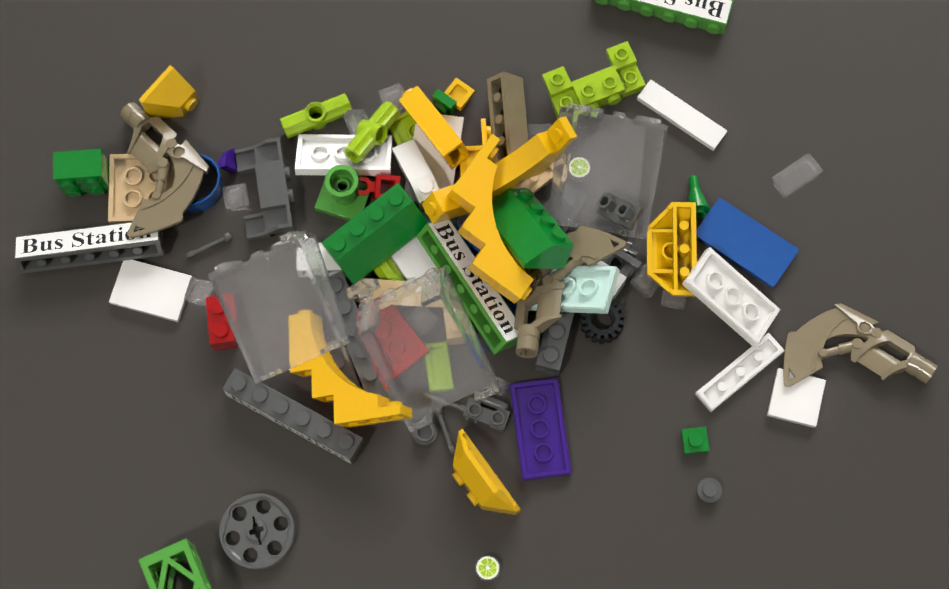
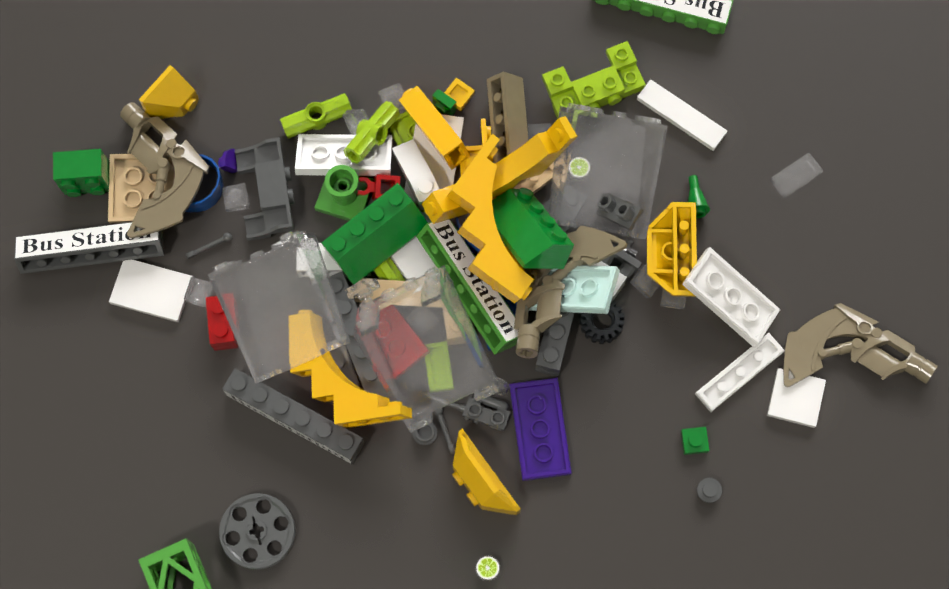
blue tile [696,197,800,289] -> none

